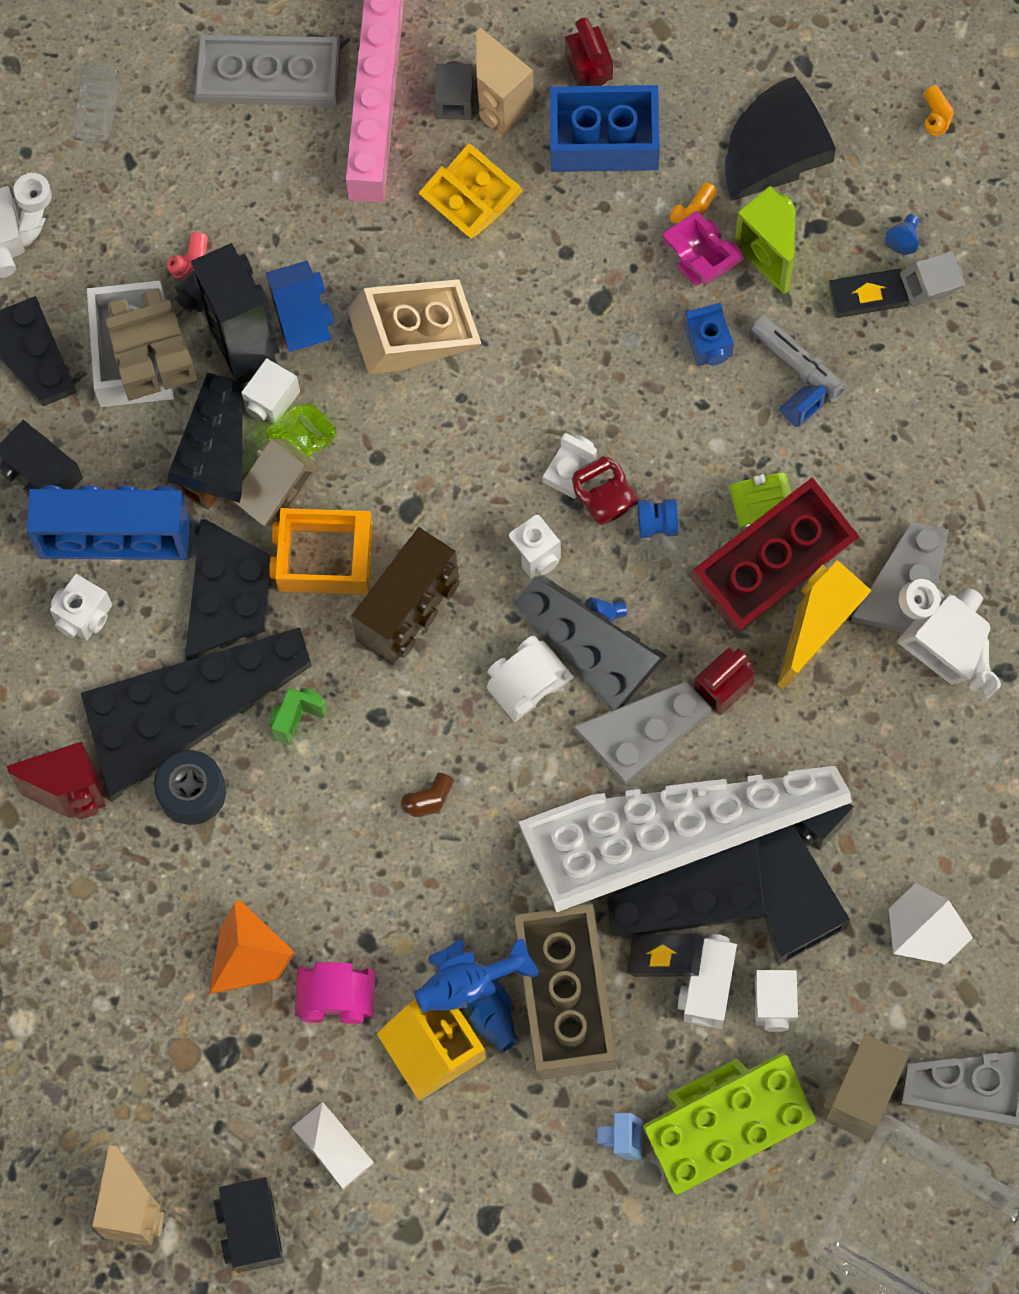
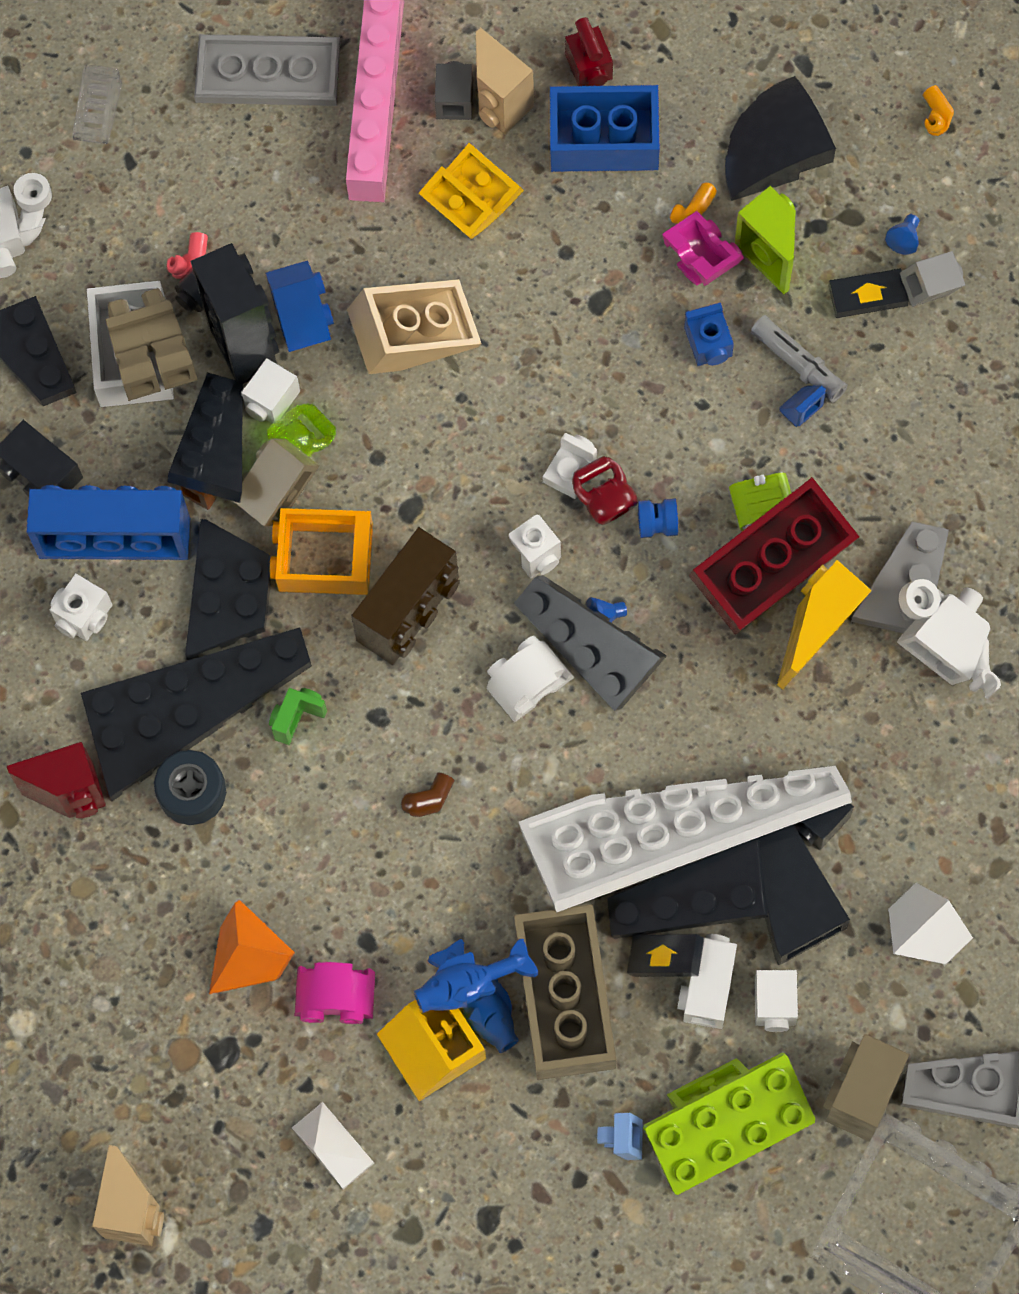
black brick [214,1177,285,1273] -> none
light grey wing [575,681,712,786] -> none
dark red brick [694,647,755,715] -> none

